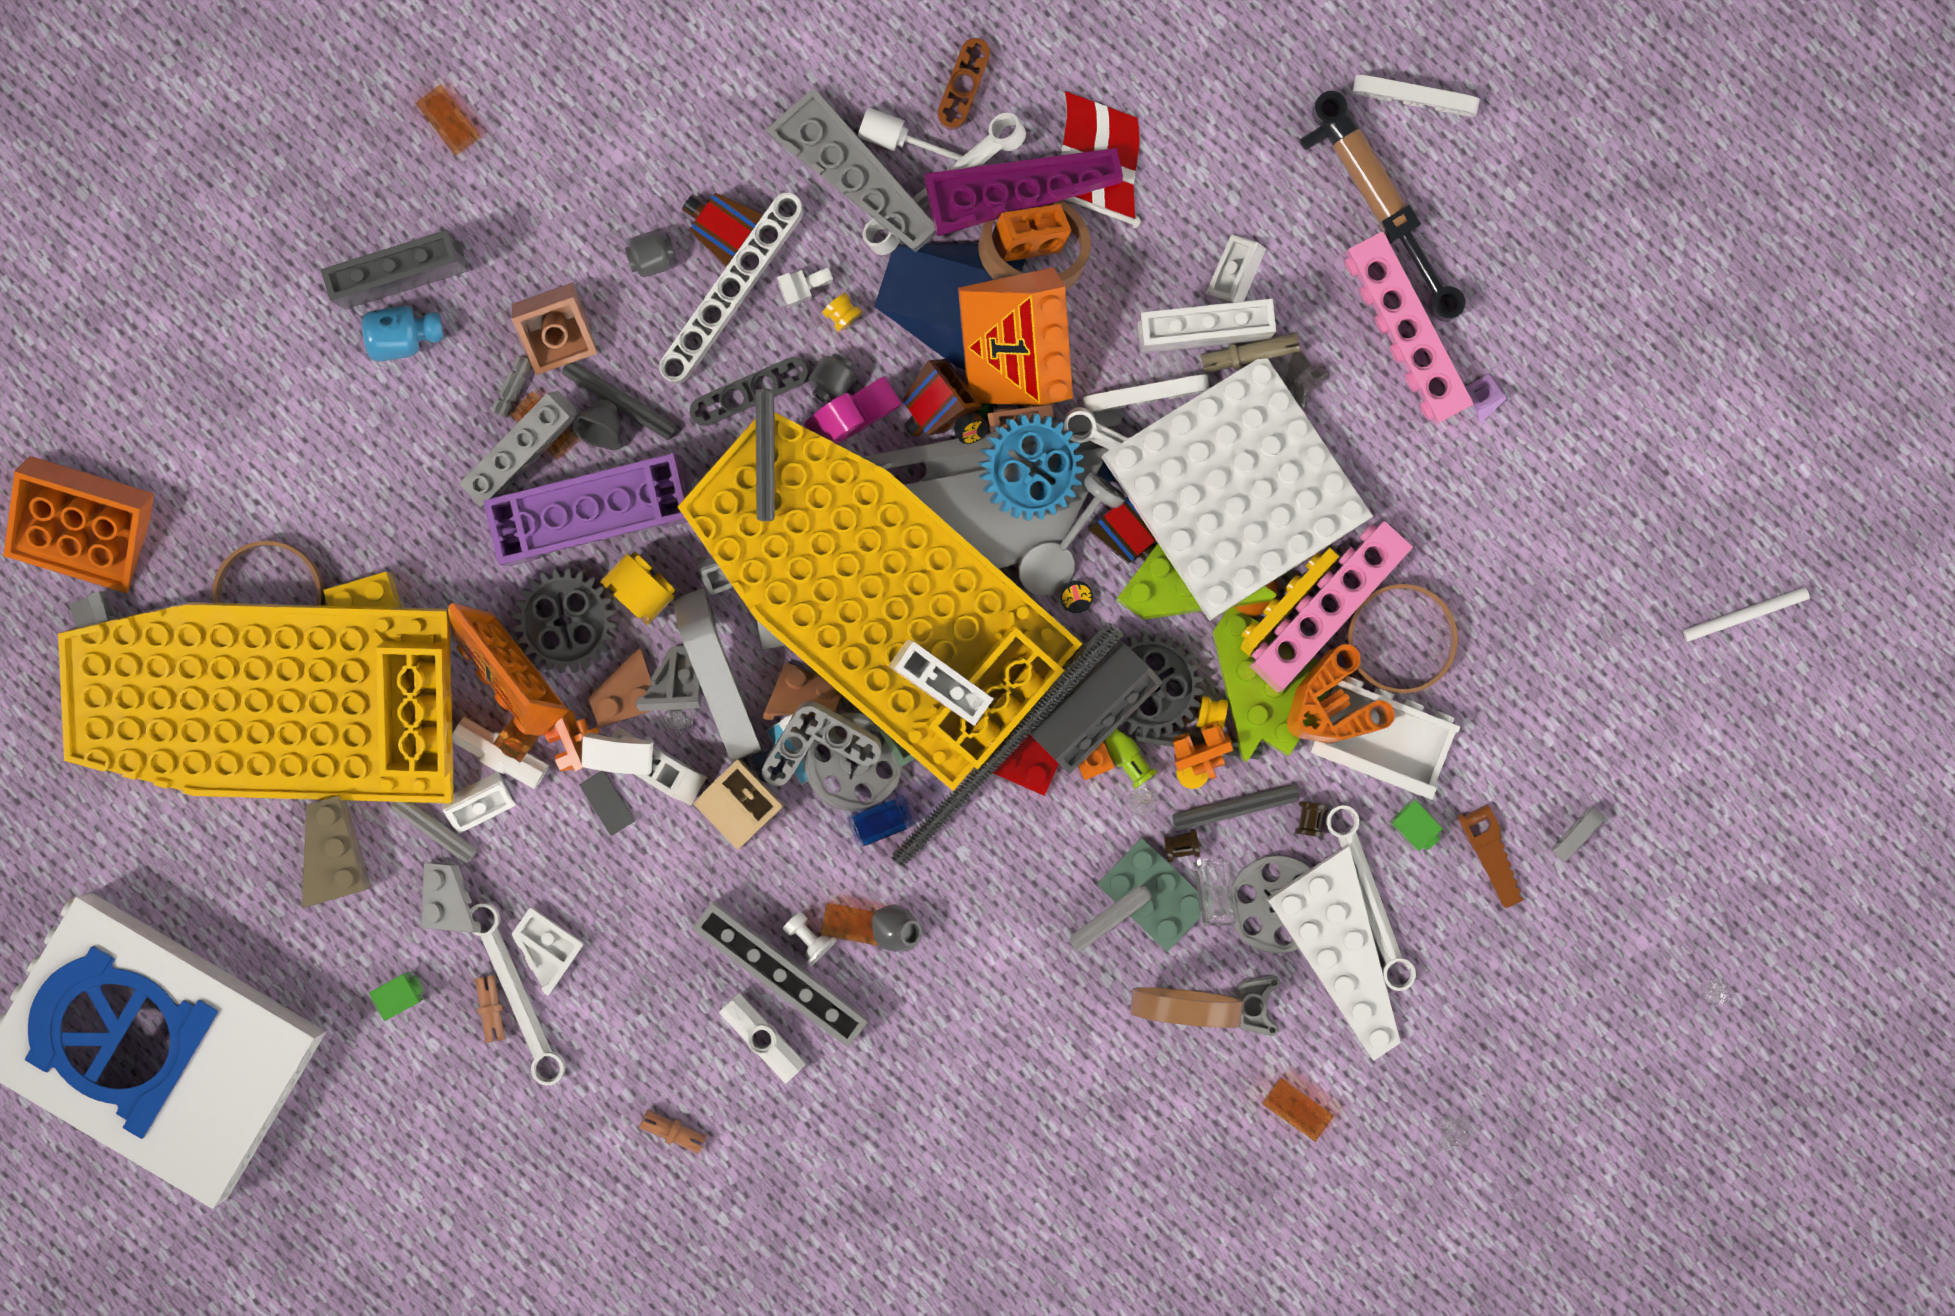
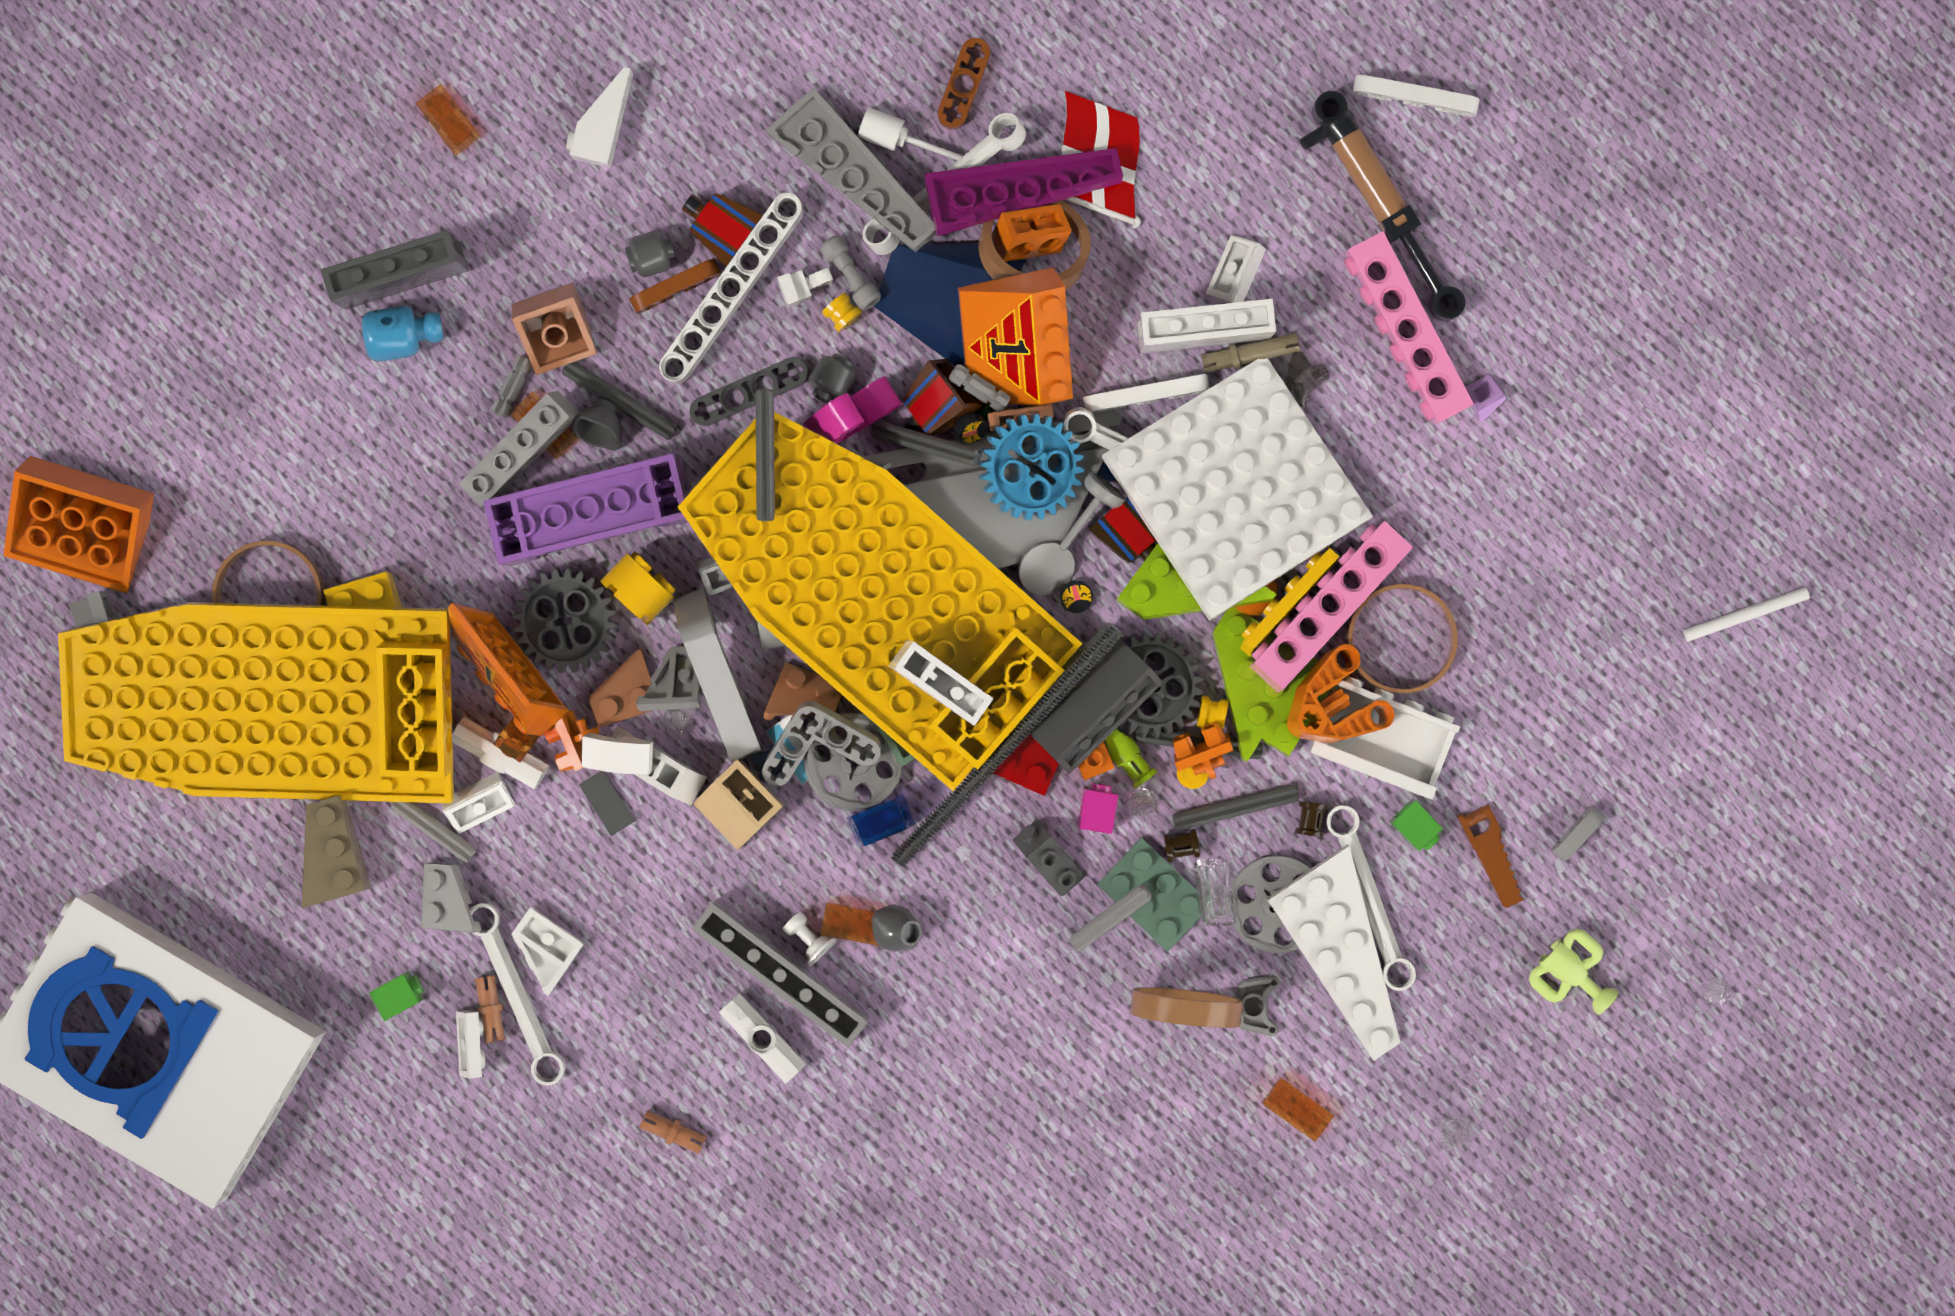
none -> white plate [456,1010,485,1079]
none -> white slope [566,67,633,168]
none -> dark orange beam [629,259,721,314]
none -> light grey piece [820,236,881,310]
none -> dark grey axle [871,420,982,467]
none -> light grey axle [949,364,1010,412]
none -> dark grey bracket [1013,819,1085,896]
none -> dark pink brick [1078,783,1118,834]
none -> yellowish green piece [1528,928,1619,1015]

